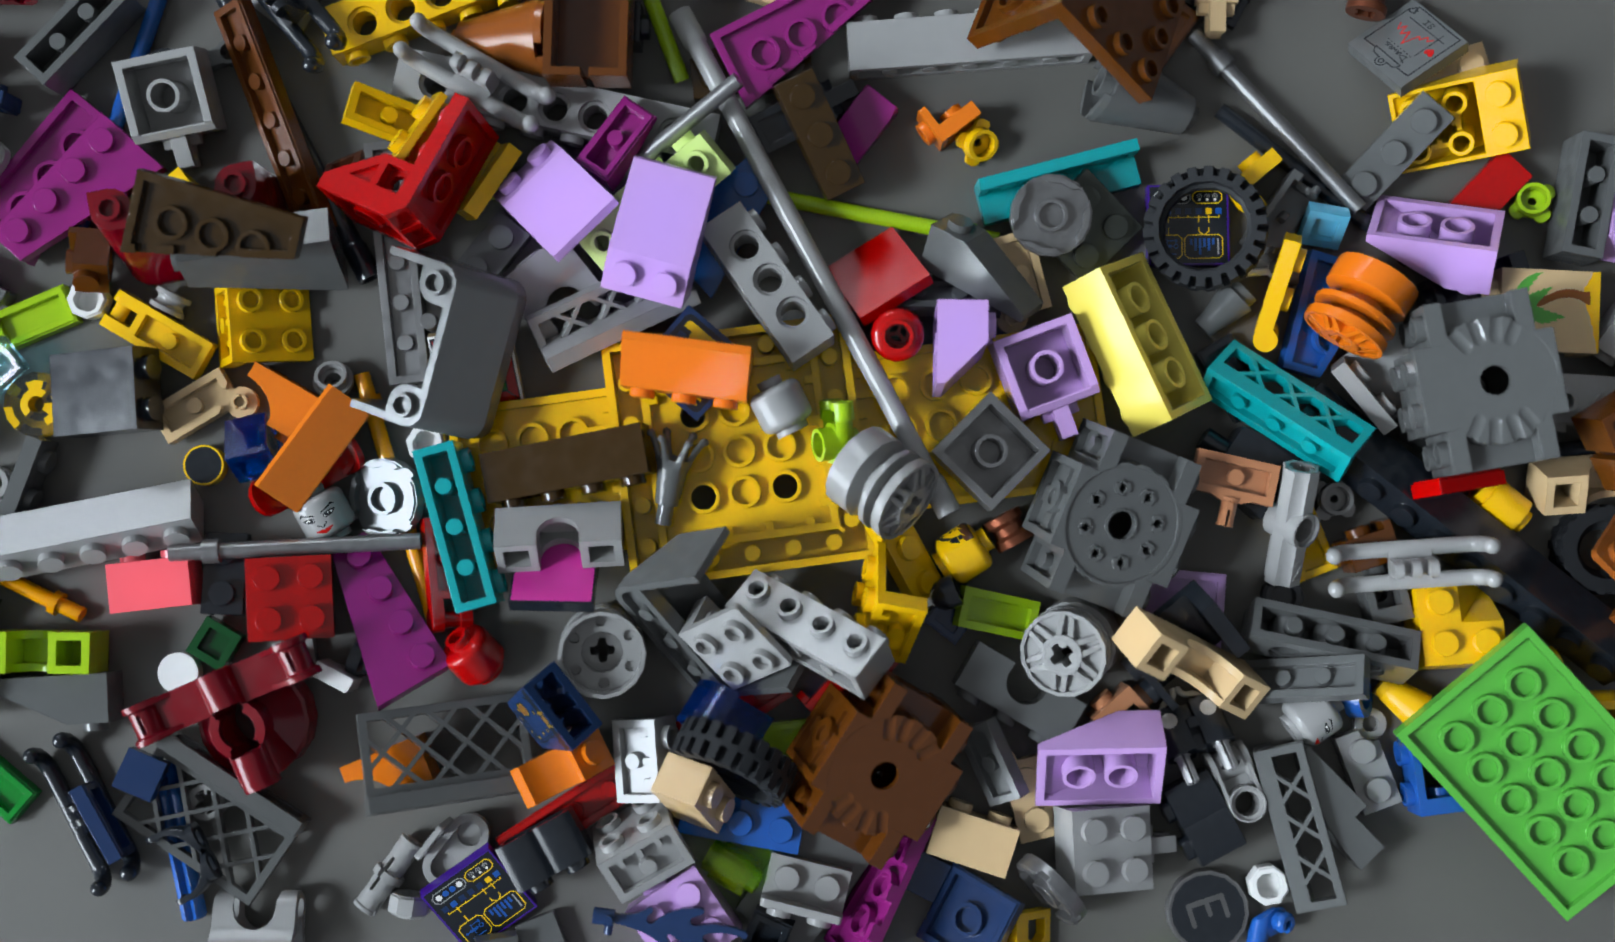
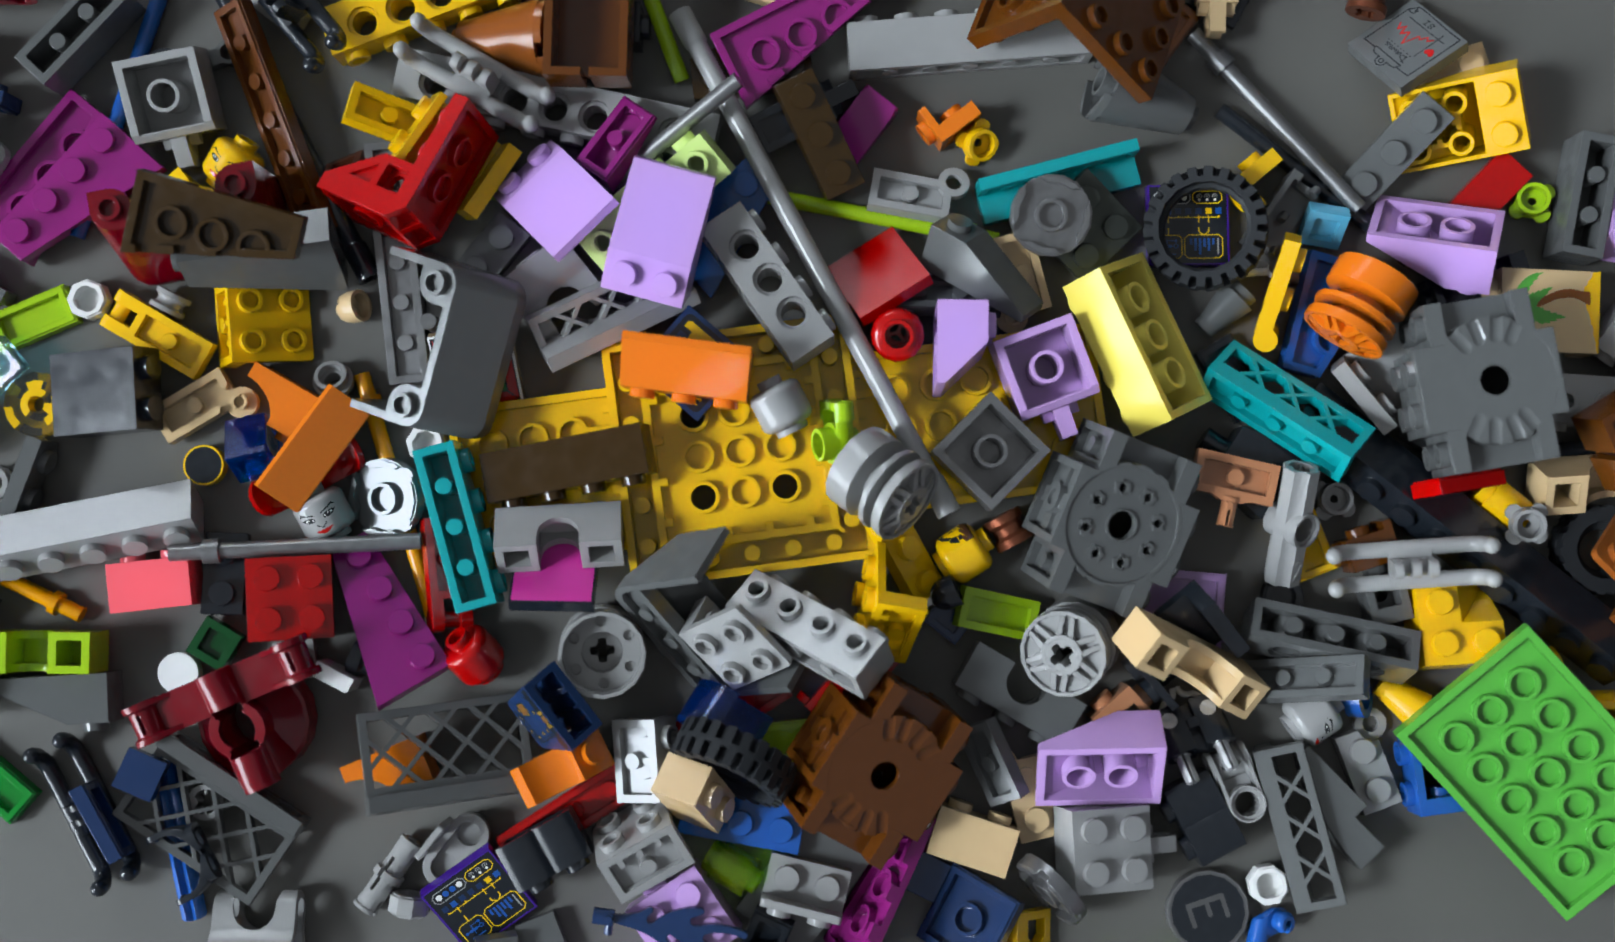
reddish brown brick [65,226,115,293] -> none
dark grey piece [647,427,709,526] -> none
none -> yellow head [202,133,265,189]
none -> tan hinge [336,289,372,323]
none -> light grey hinge [866,167,970,223]
none -> light grey plate [1504,503,1548,545]

